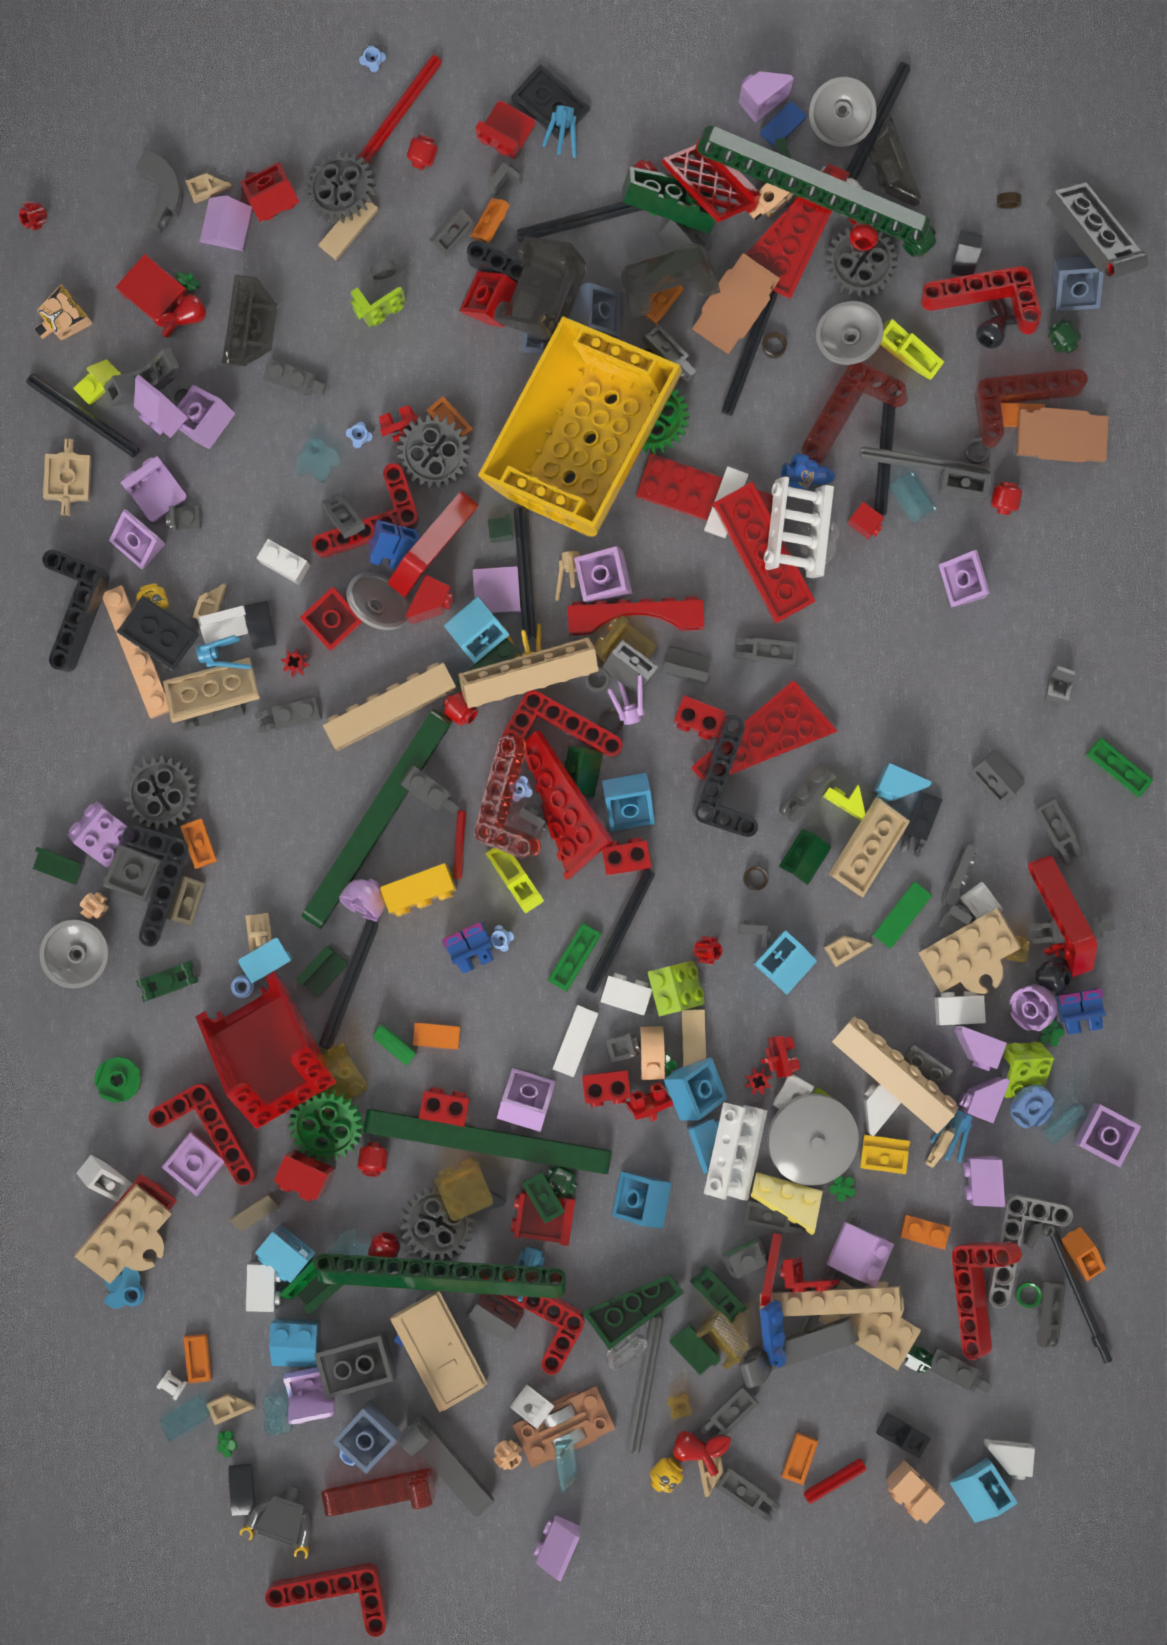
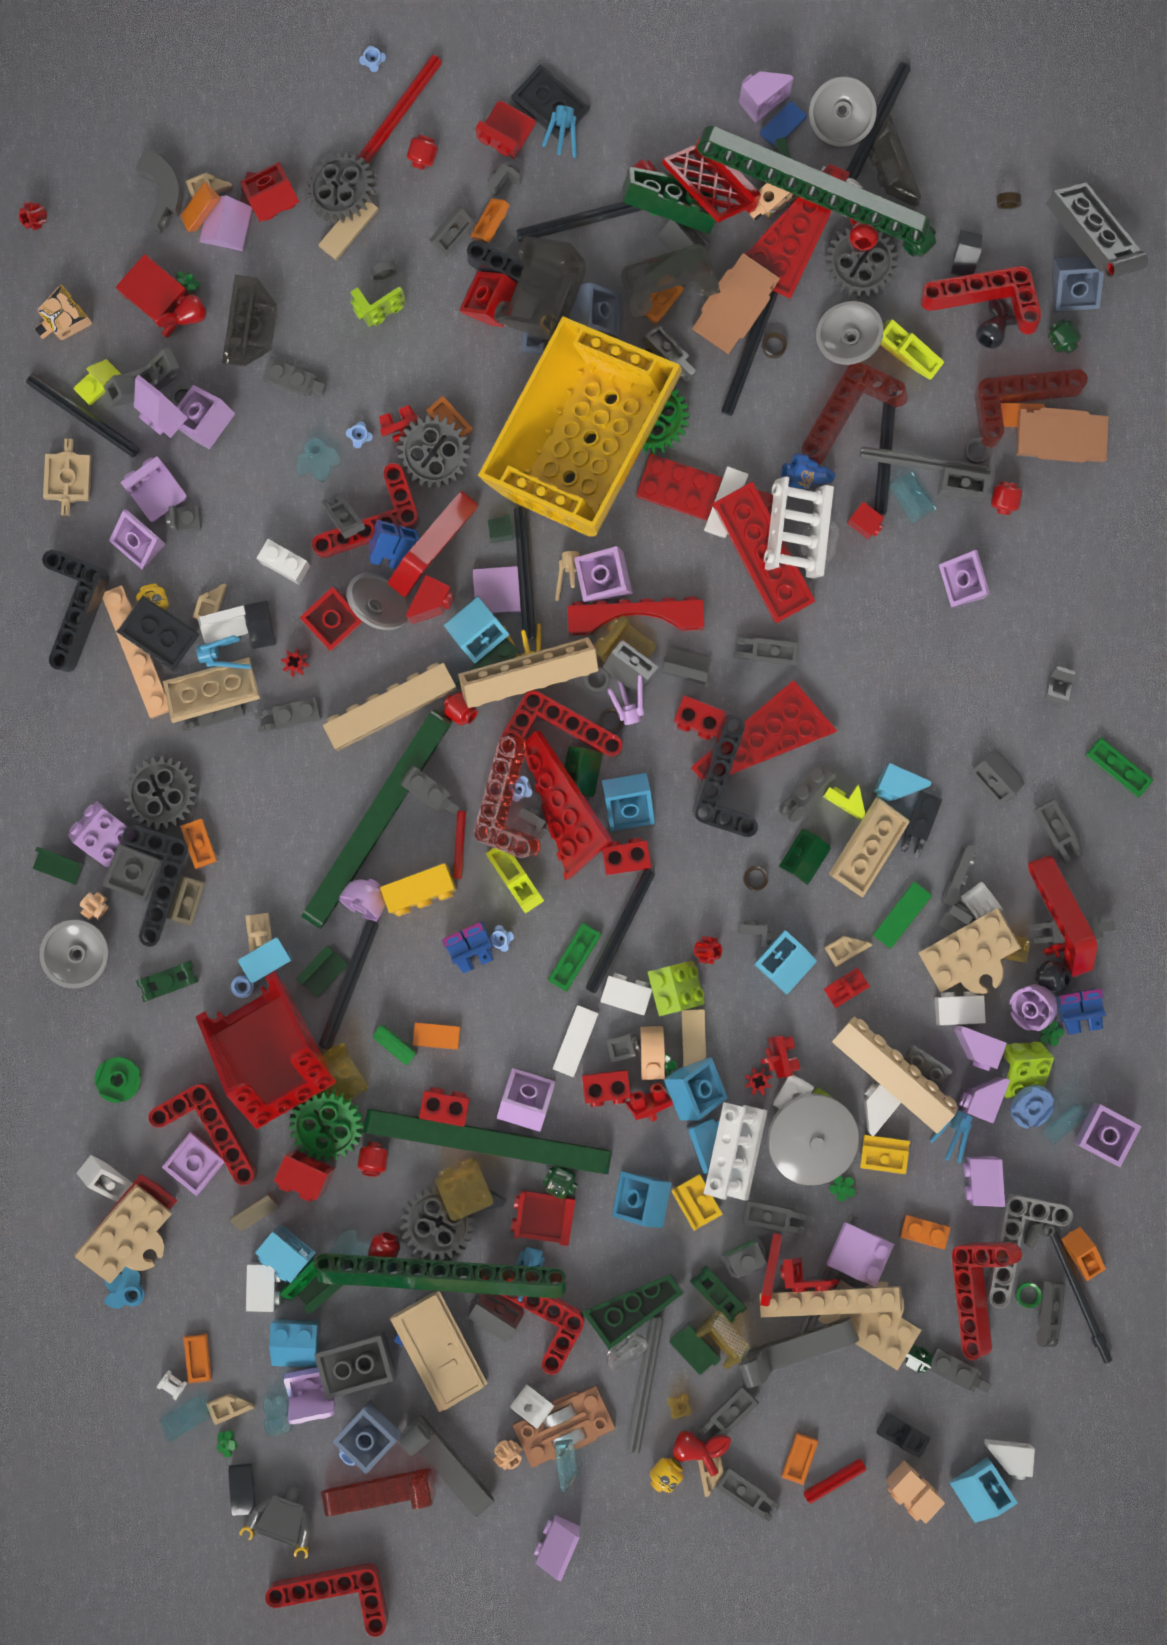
dark green panel [522,1171,565,1224] -> none
light yellow wing [751,1172,823,1235] -> none
blue hinge [760,1300,786,1368] -> none
tan tile [925,1127,955,1168] -> none
none -> orange slope [180,182,221,232]
none -> yellow plate [671,1173,723,1231]
none -> red hips [823,967,870,1008]

